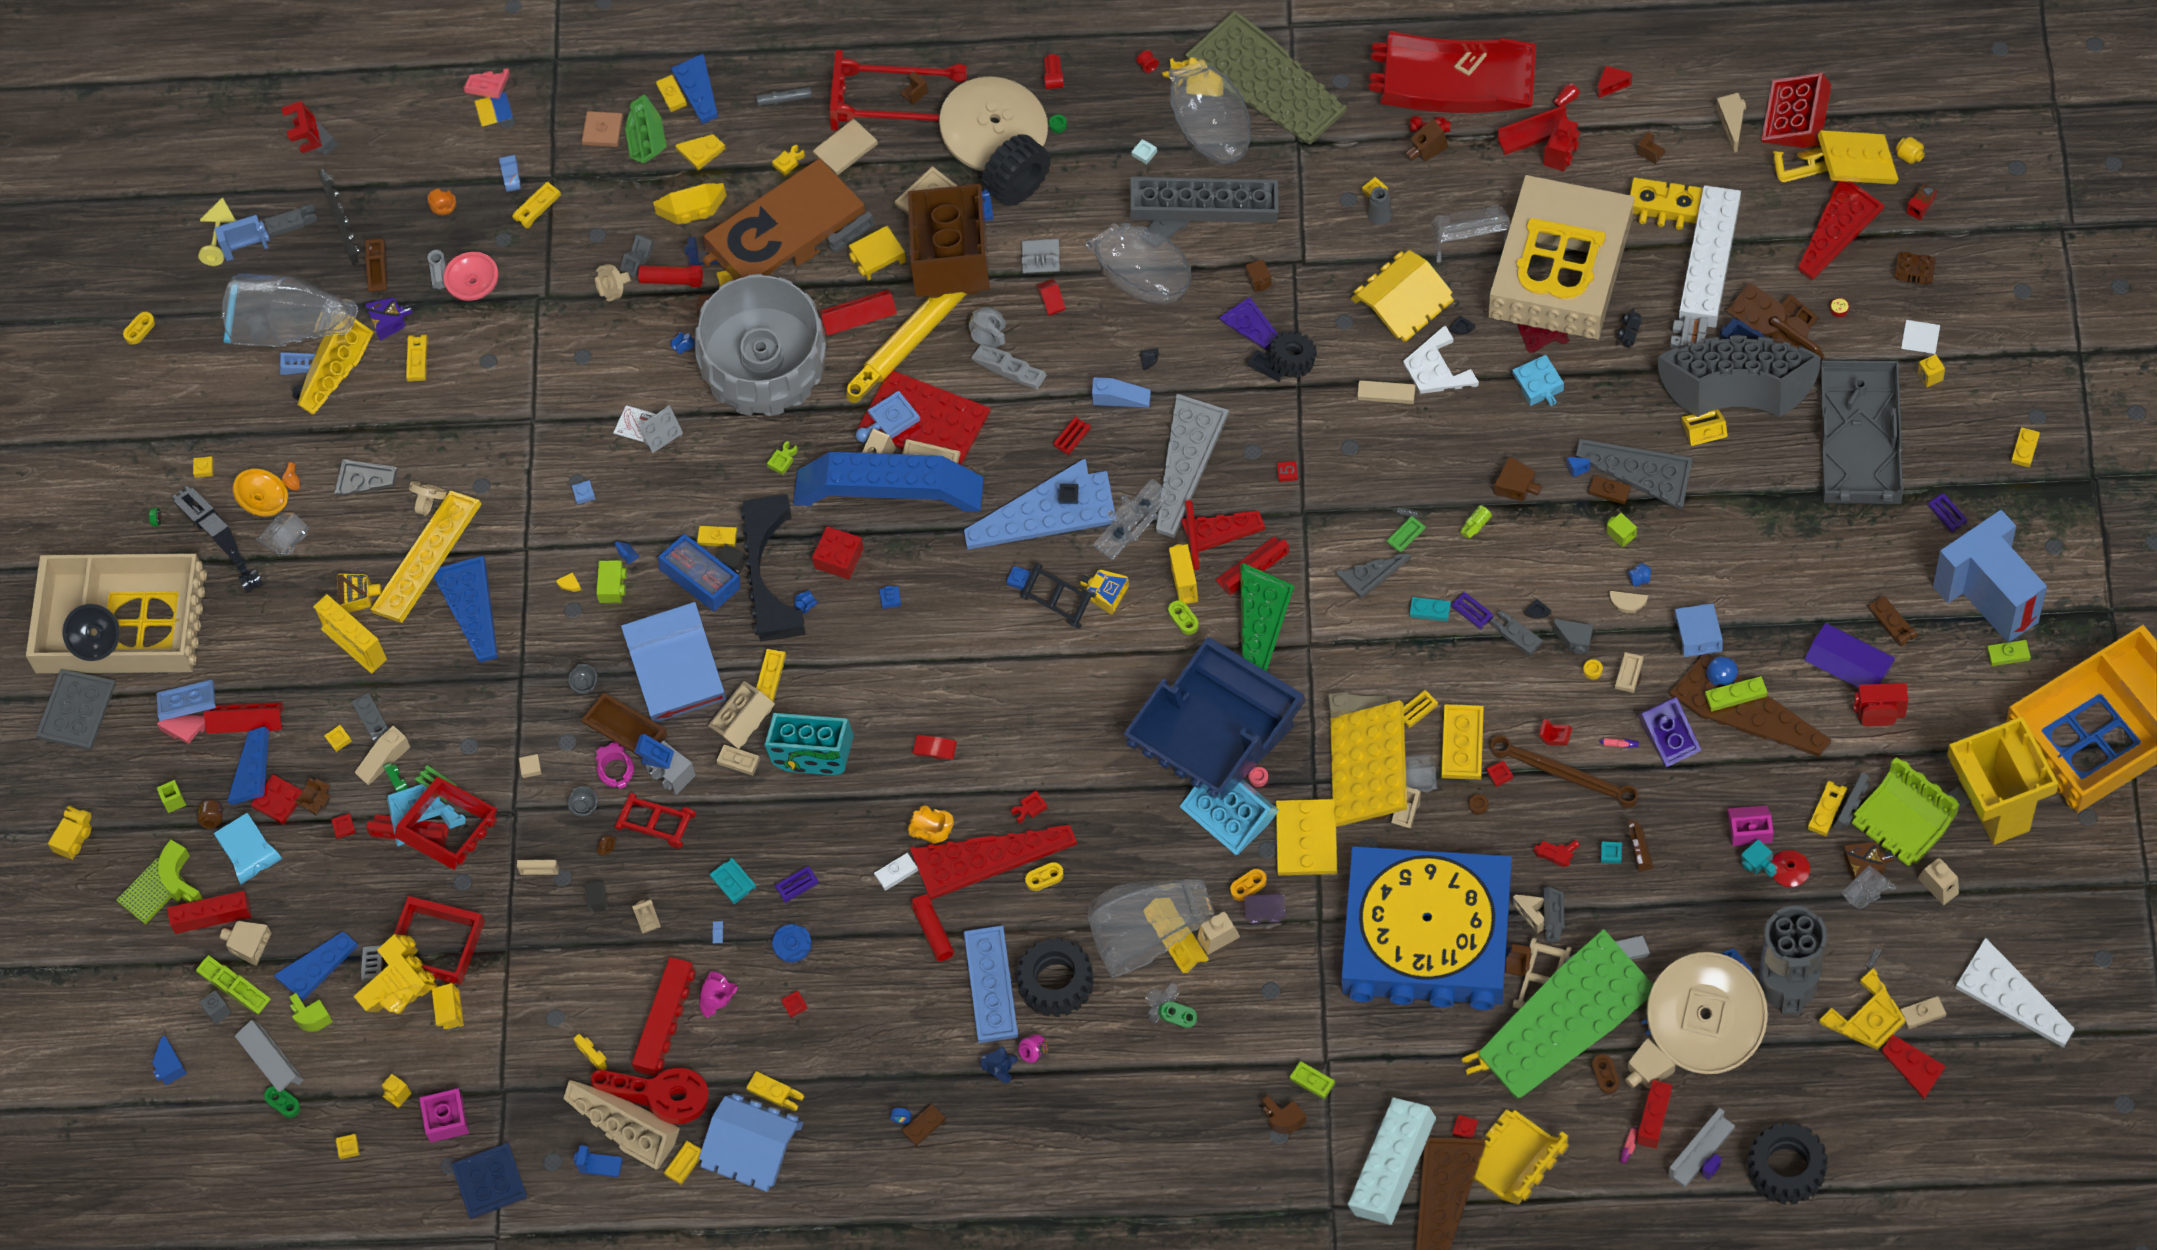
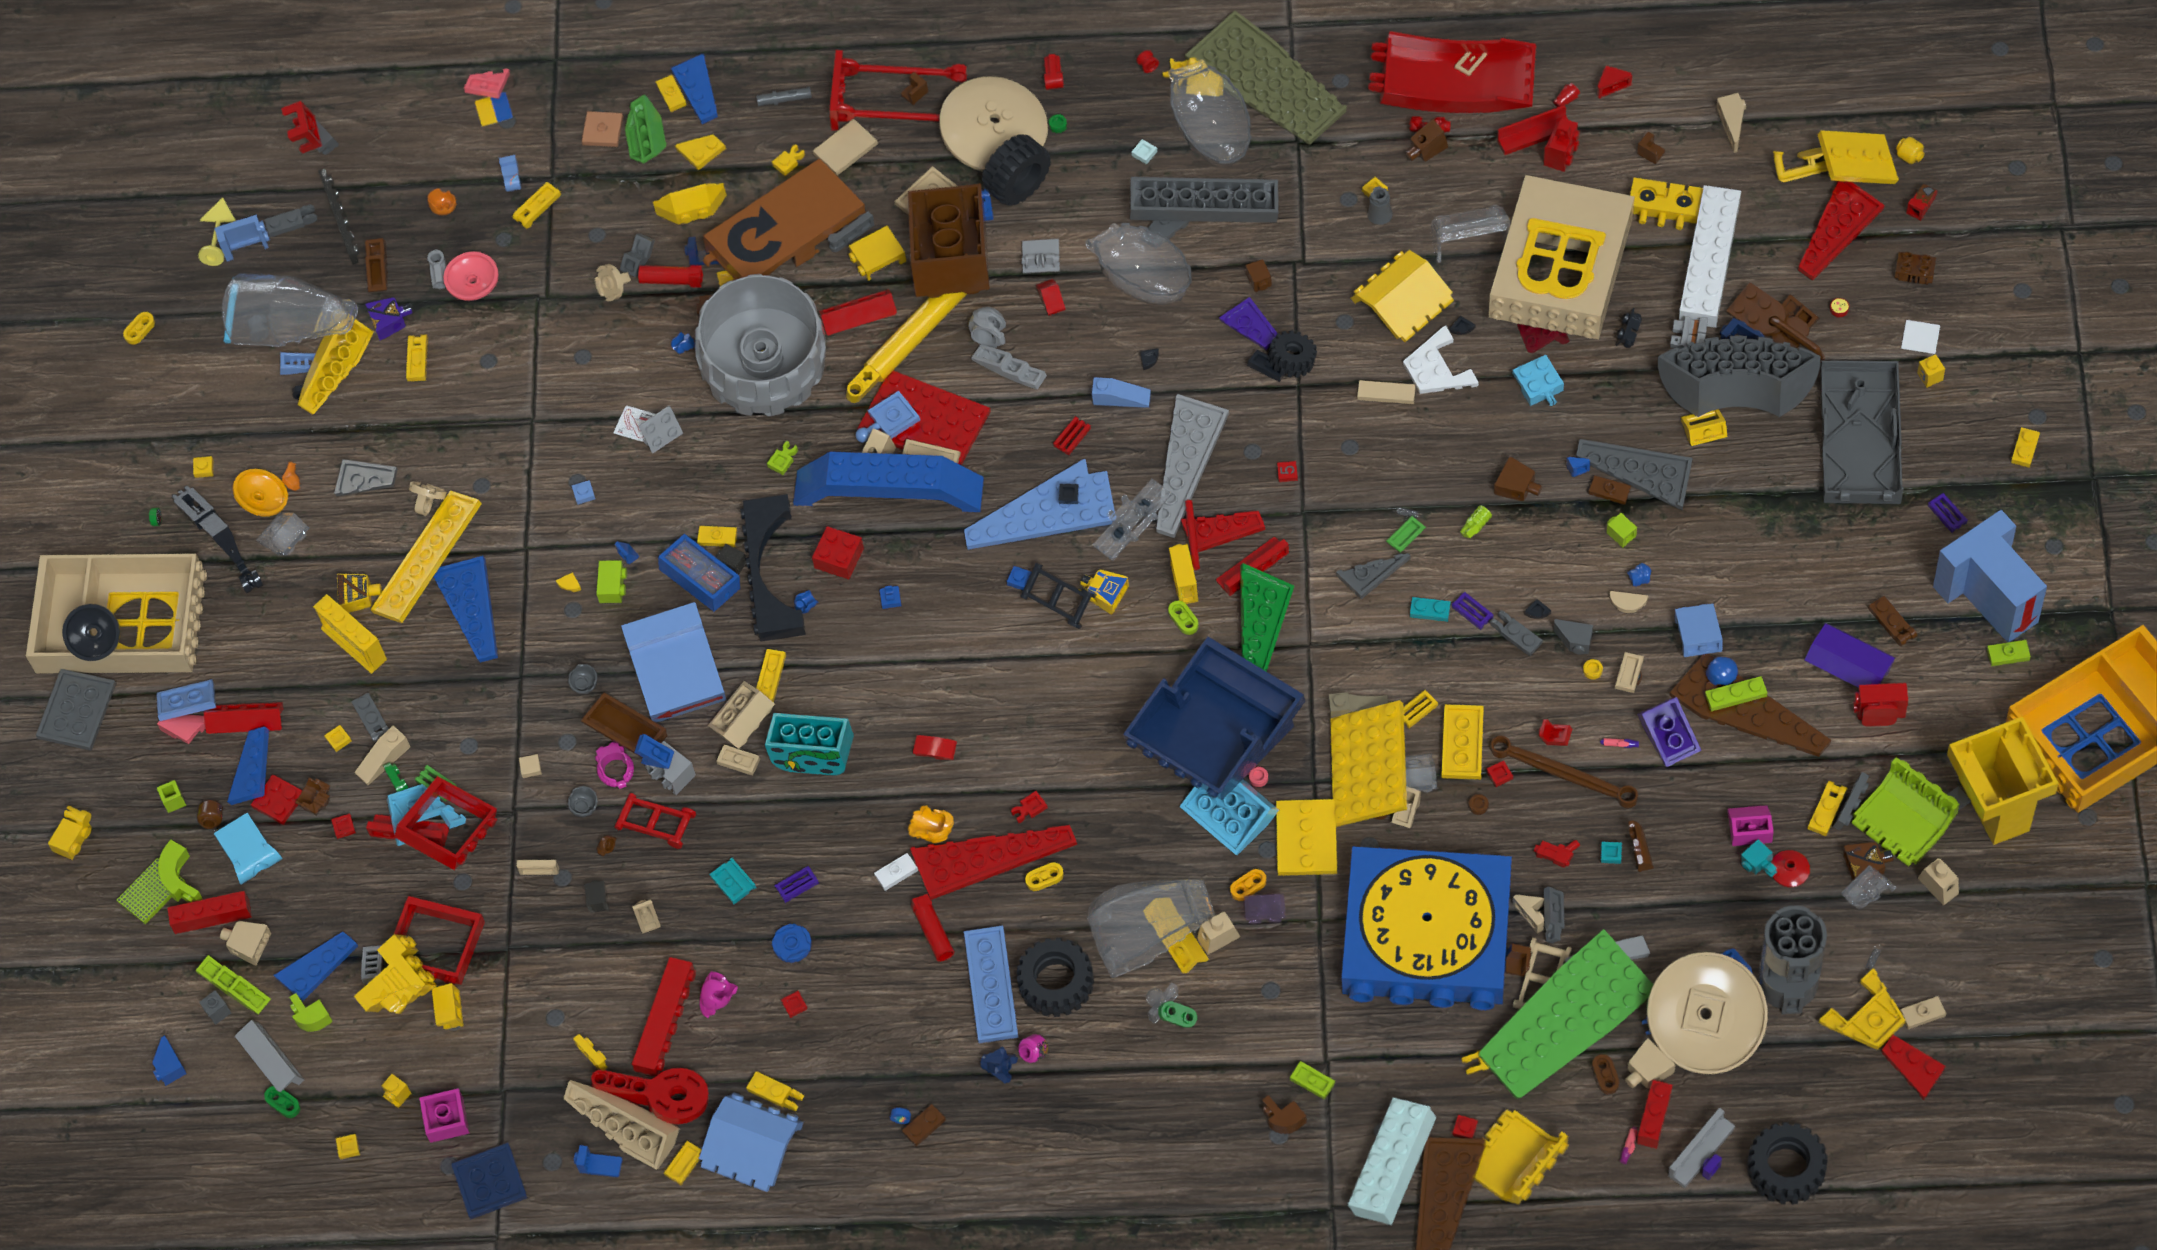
medium blue piece [713,921,723,944] -> none
red slope [1761,72,1831,148] -> none
white wing [1956,938,2074,1048] -> none

